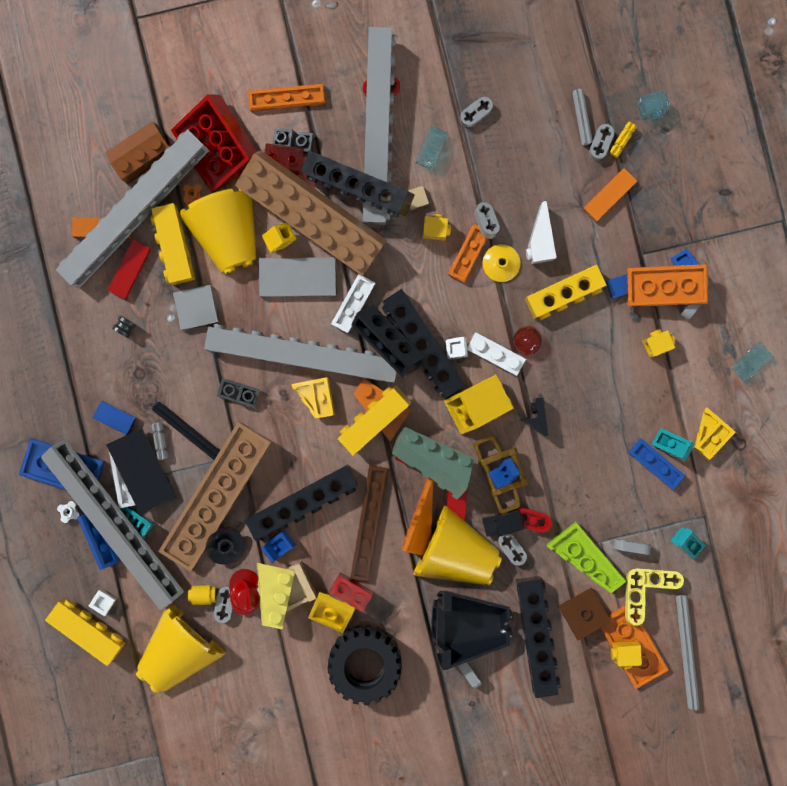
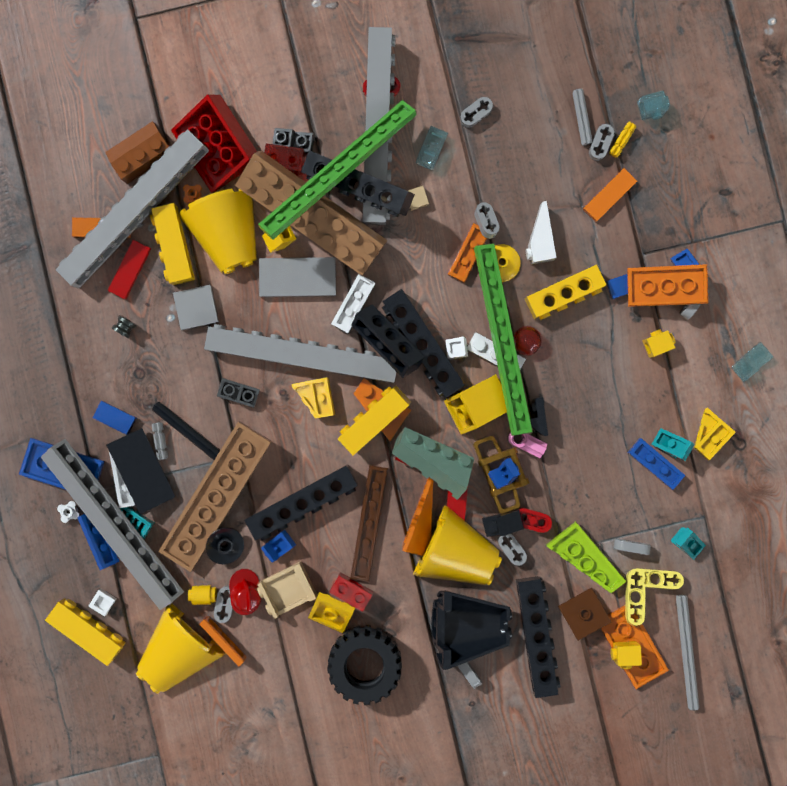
orange tile [248,84,326,111] -> none
light yellow wing [257,563,295,629] -> none
yellow brick [423,214,451,241] -> none
none -> orange tile [199,616,247,667]
none -> bright green plate [258,100,417,240]
none -> bright green plate [474,244,532,436]
none -> bright pink piece [508,431,547,459]

